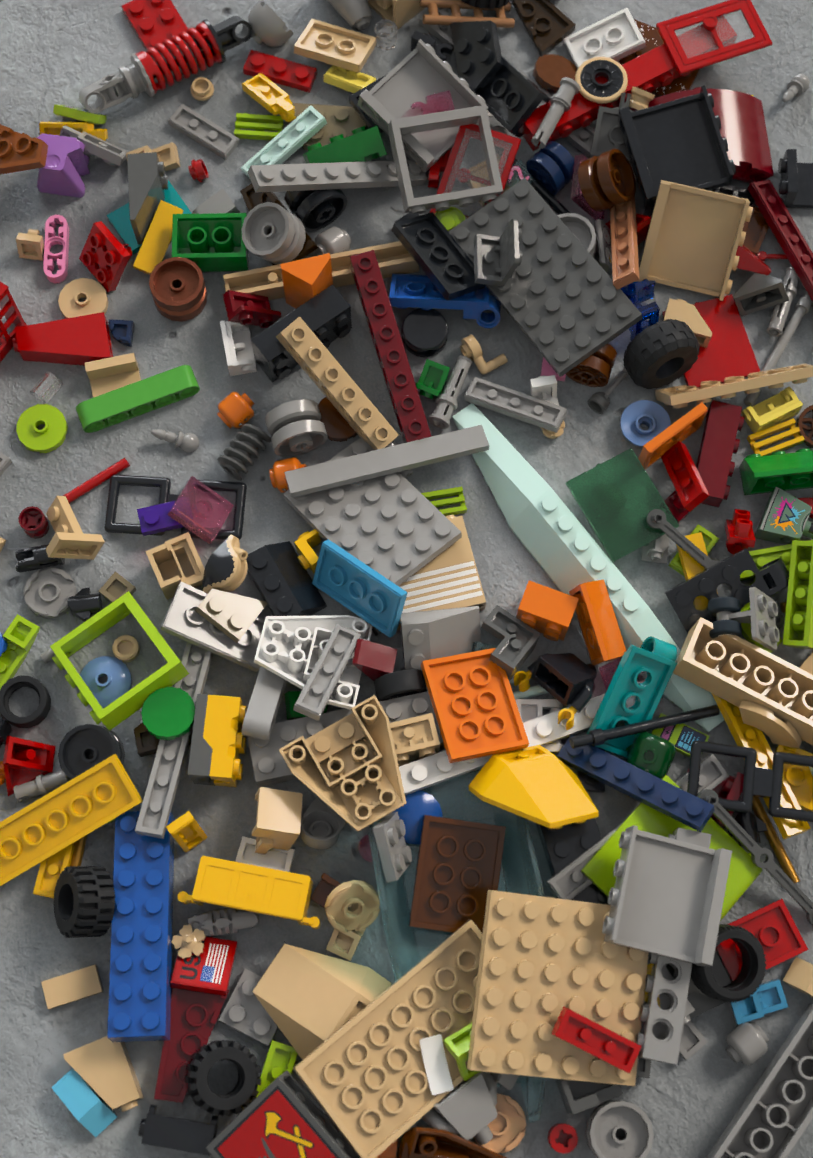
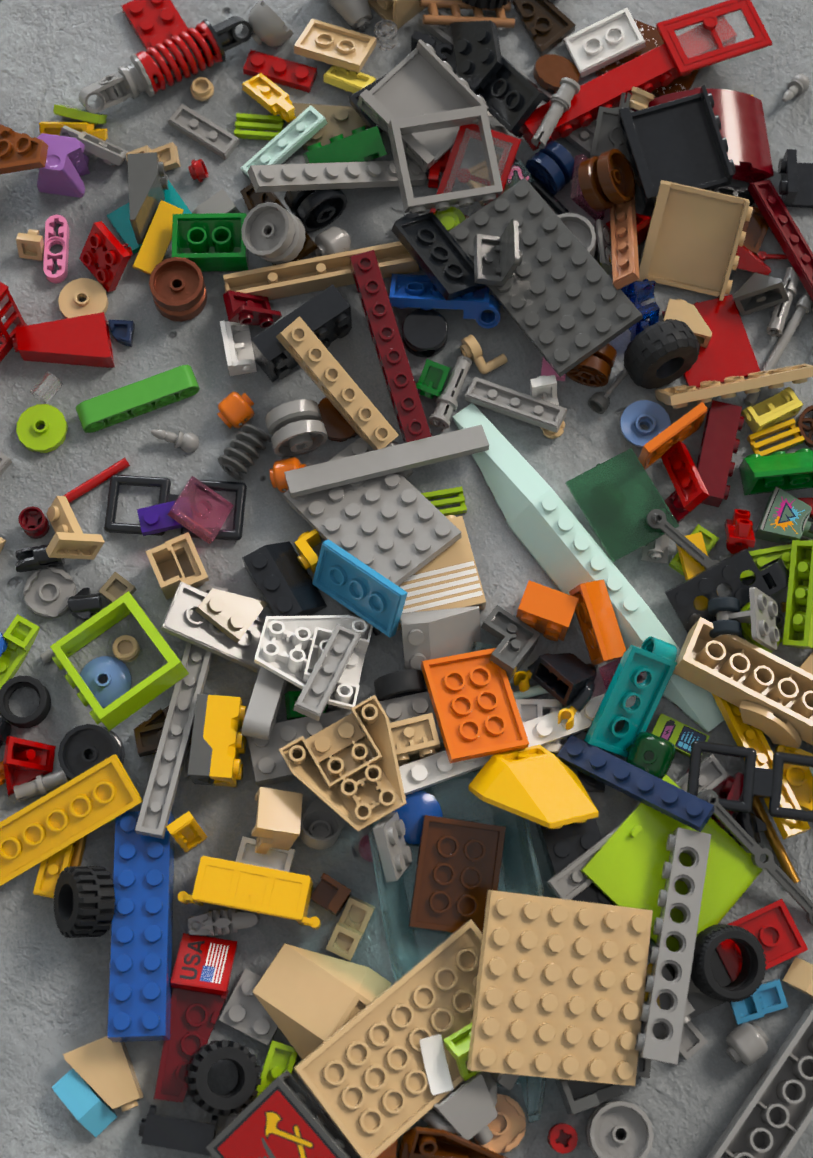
tan tile [41,965,104,1010] -> none
tan panel [84,353,141,398] -> none
green tile [141,687,195,741] -> none
tan plant [171,924,206,959] -> none
hat [202,535,248,594] -> none
orange slope [280,253,333,309] -> none
tan plate [325,880,381,933] -> none
dark red slope [352,639,398,681] -> none
clear pink plate [411,90,455,115] -> none
red plate [551,1007,641,1074] -> none
black bar [569,705,720,748] -> none
black wheel [575,57,628,103] -> none
light grey panel [602,825,732,966] -> none

